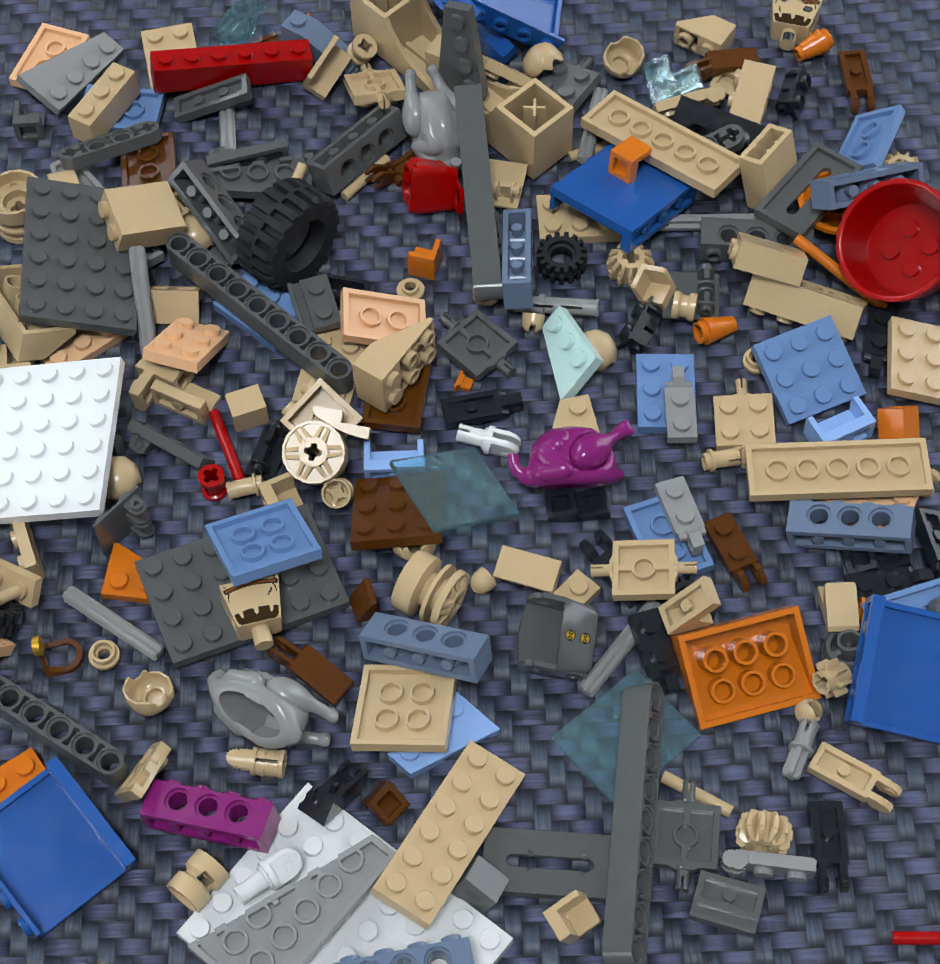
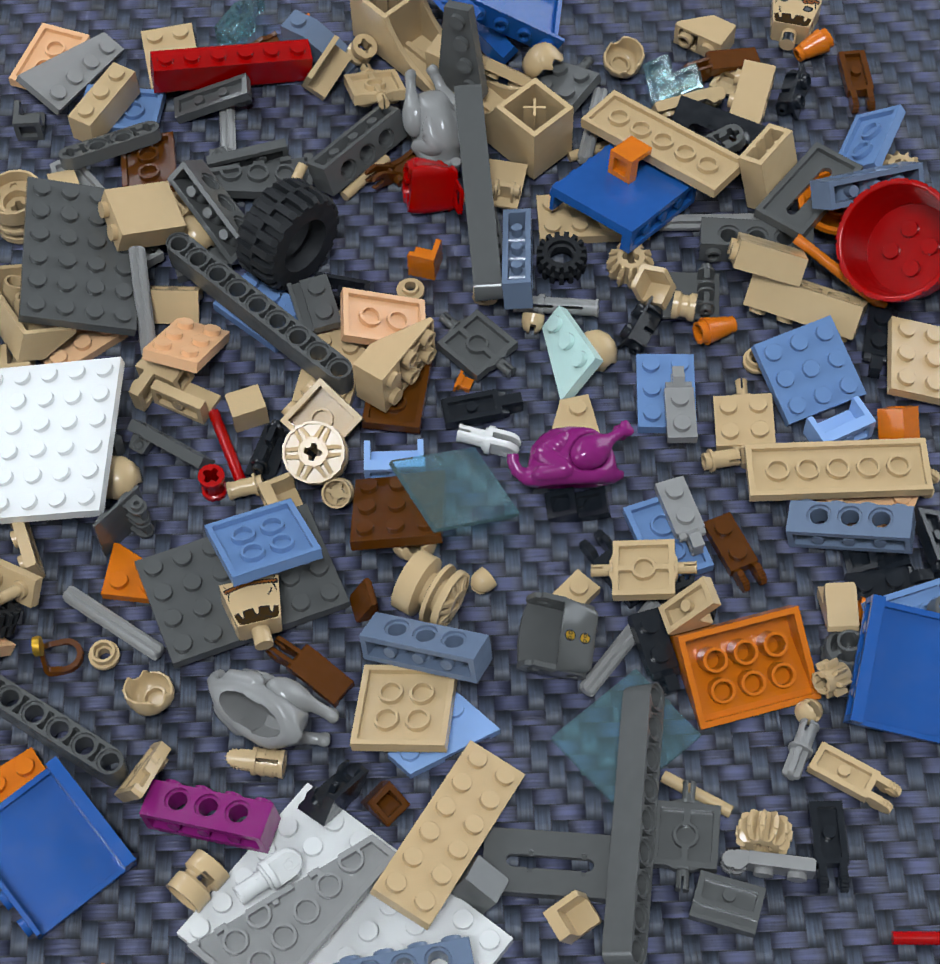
slope [312,406,371,440] -> none
tan hinge [493,545,562,594] -> none

